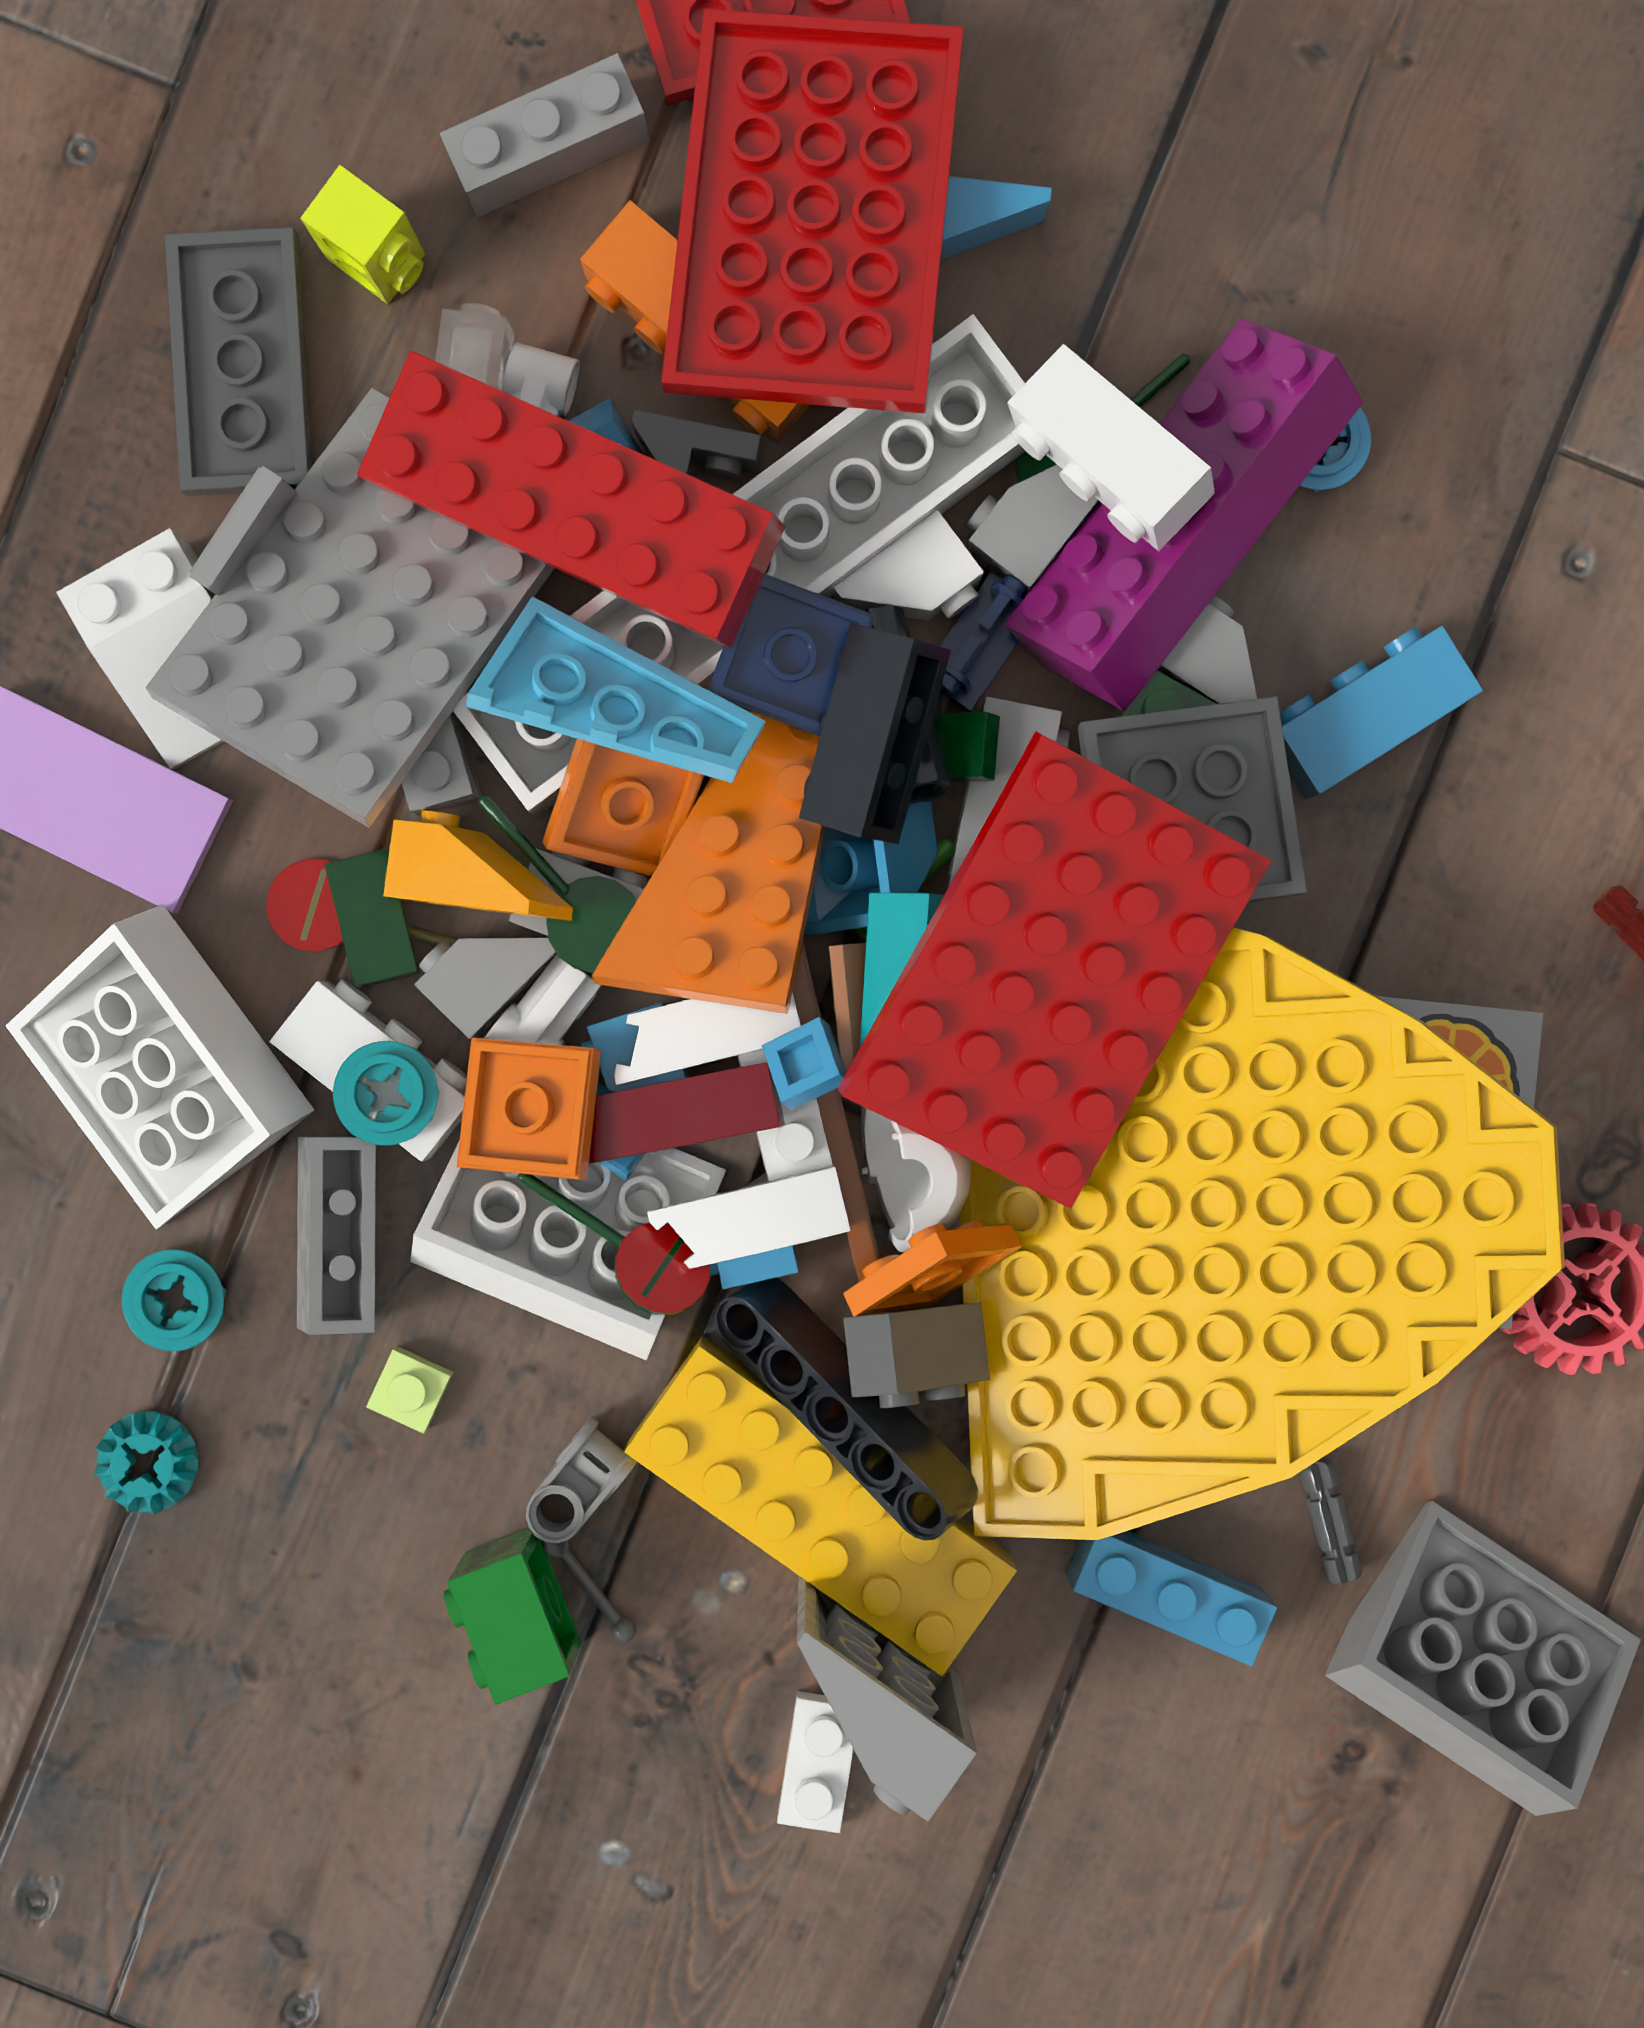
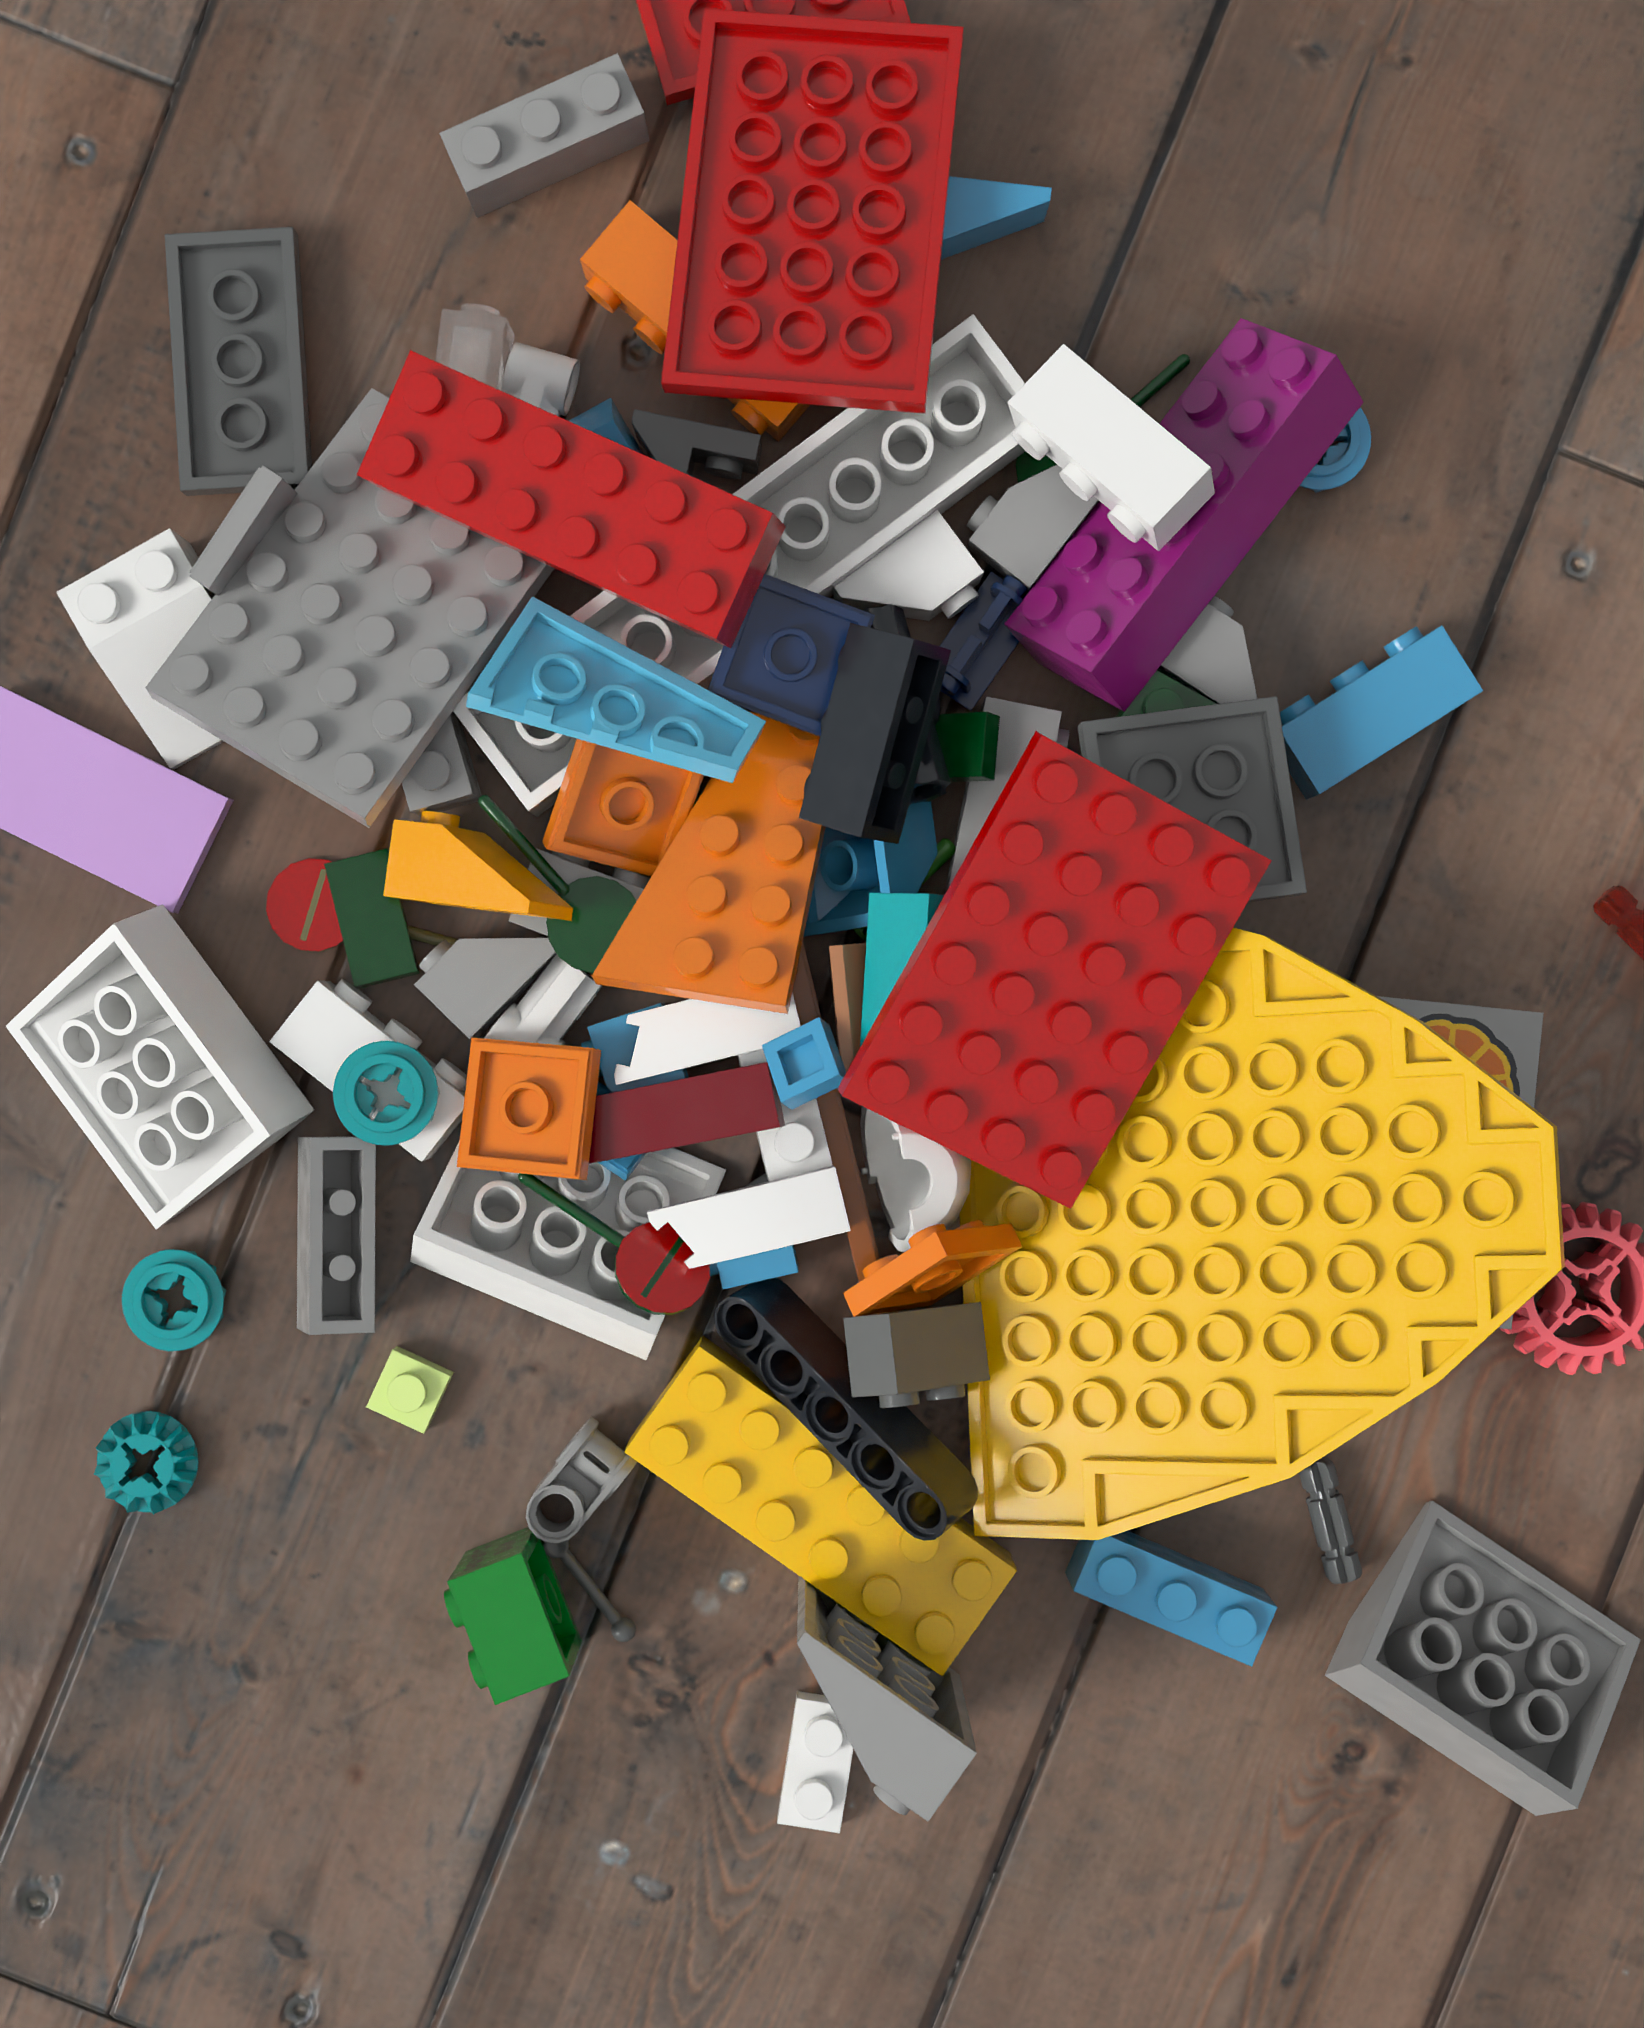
neon yellow brick [300,165,425,304] -> none

